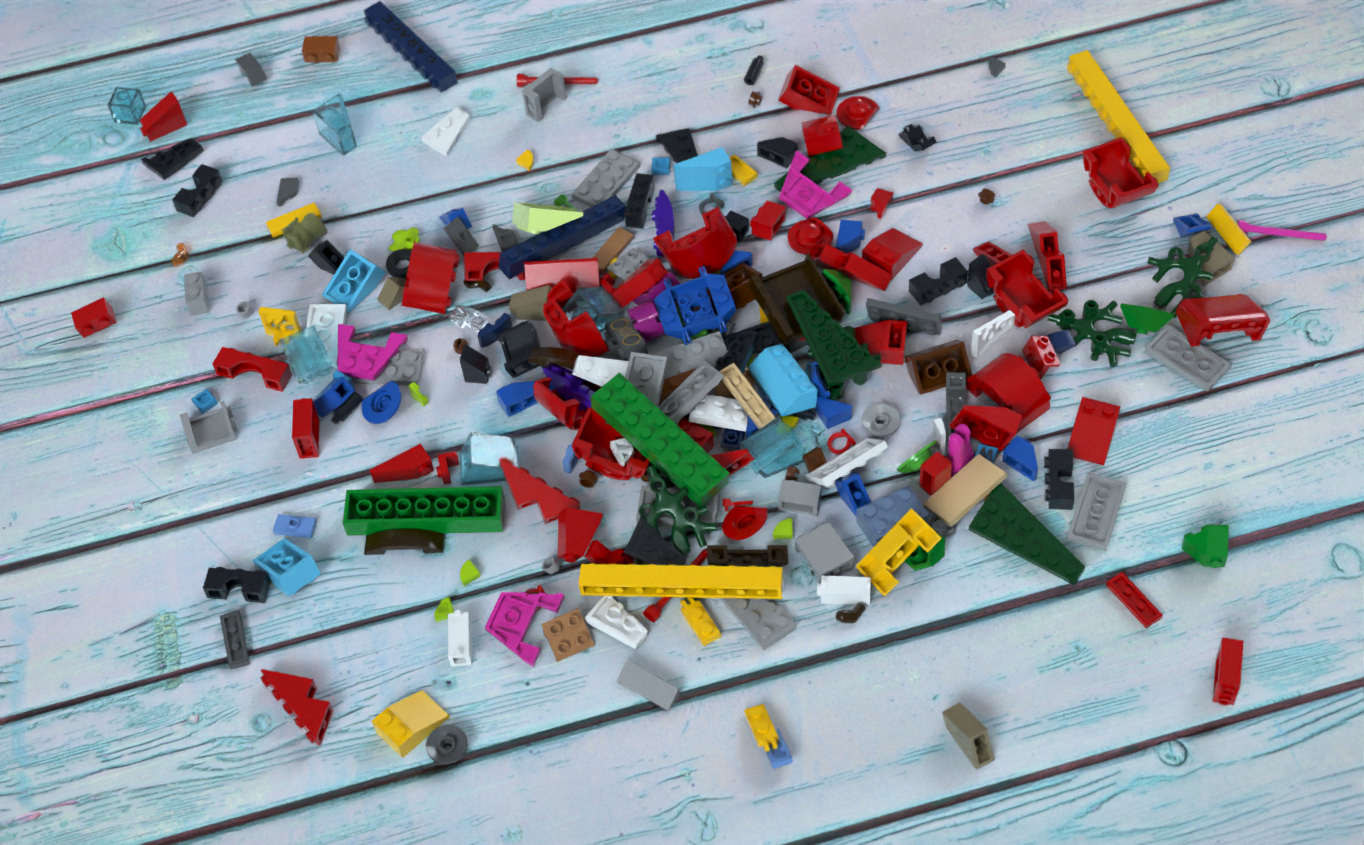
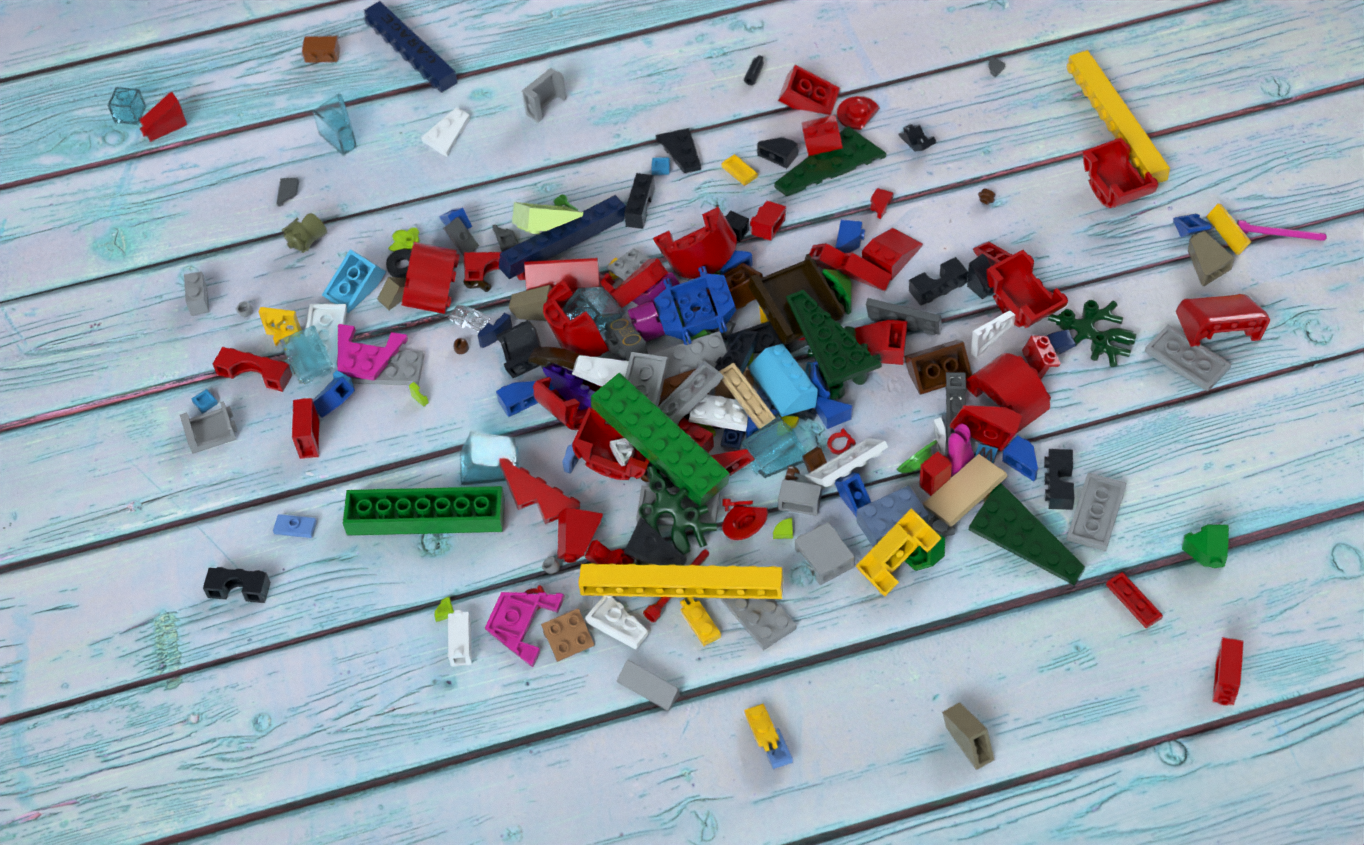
red brick [71,297,116,338] -> none
black wing [141,138,204,180] -> none
clear orange arm [171,243,189,266] -> none
black arch [172,164,223,218] -> none
dark grey tile [220,611,250,670] -> none
dark grey slope [235,52,268,87] -> none
medium azure slope [252,538,321,597] -> none
red slope [260,669,333,746] -> none
yellow tile [266,202,322,238] -> none
black slope [308,240,345,275] -> none
black cylinder [331,391,363,424] -> none
blue hat [362,380,402,424] -> none
dark brown slope [364,529,444,555] -> none
red slope [369,443,434,483] -> none
yellow slope [372,690,450,758] -> none
dark grey dish [426,725,468,764] -> none
red bracket [436,451,459,485] -> none
black slope [460,345,492,384] -> none
lime tile [460,559,480,586] -> none
yellow tile [516,149,534,171] -> none
red piece [517,73,598,87] -> none
light grey plate [572,148,641,207] -> none
reddish brown plate [579,470,598,488] -> none
medium nougat tile [592,227,634,274] -> none
dark purple slope [652,190,675,257] -> none
medium azure slope [674,147,732,191] -> none
dark grey piece [699,193,725,215] -> none
dark brown slope [707,545,788,567] -> none
reddish brown plate [748,91,762,108] -> none
dark pink wing [779,151,852,219] -> none
red hat [788,217,834,255] -> none
white brick [817,576,871,605] -> none
dark brown arm [836,603,866,624] -> none
light grey dish [862,404,900,437] -> none
red slope [1028,221,1067,291] -> none
red slope [1067,397,1121,465] -> none
green slope [1120,303,1174,335] -> none
dark green plant [1147,236,1218,319] -> none

